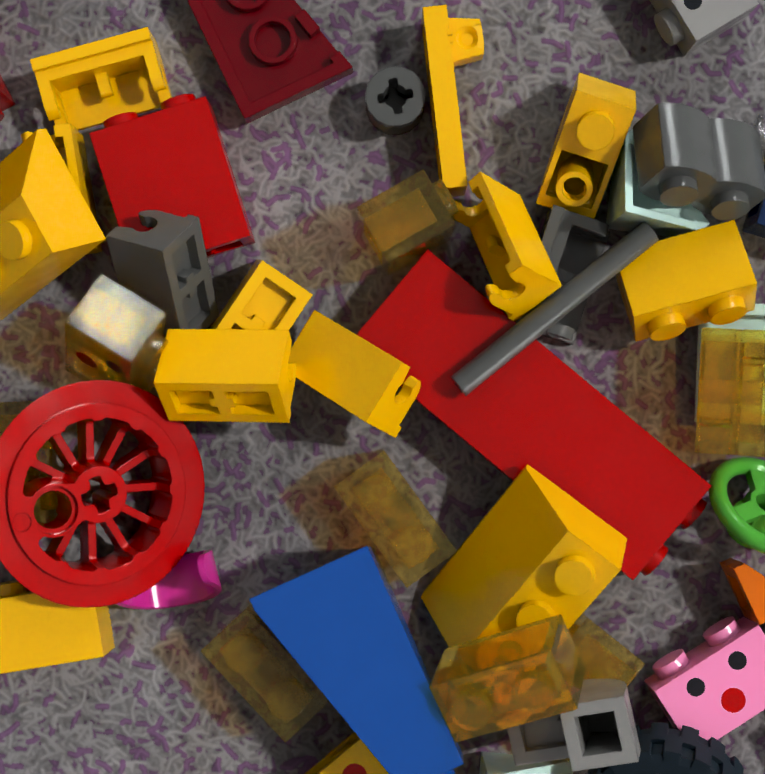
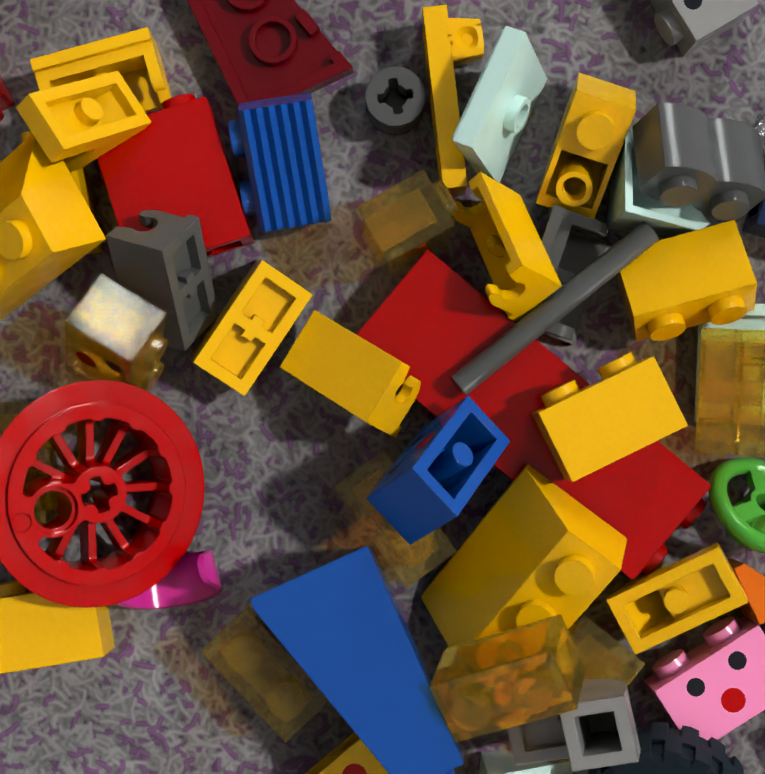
yellow hinge [153,329,296,423] -> none
none -> yellow slope [16,71,152,172]
none -> blue brick [228,92,332,232]
none -> blue brick [366,396,510,545]
none -> light aqua plate [452,26,547,183]
none -> yellow brick [532,352,688,482]
none -> yellow slope [606,542,748,655]

